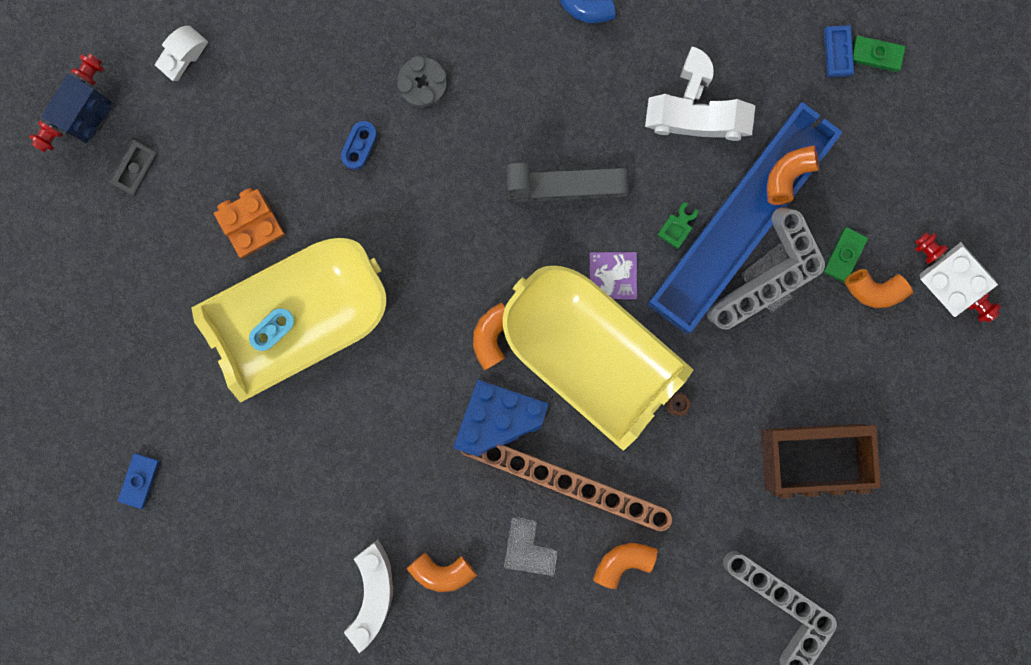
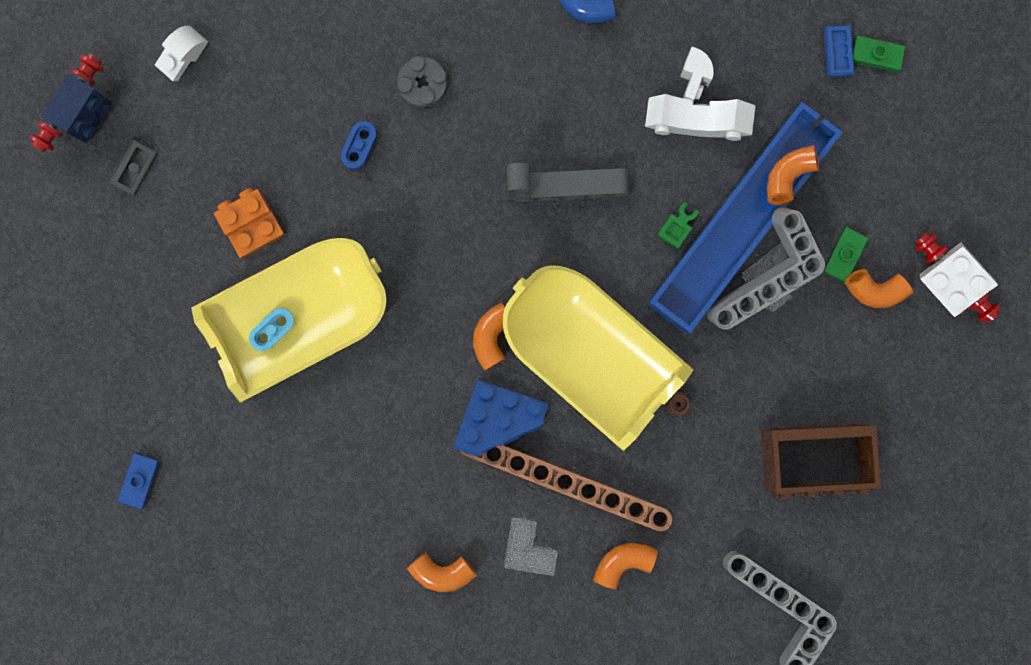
white brick [344,540,393,653] -> none
sticker [590,252,637,299] -> none

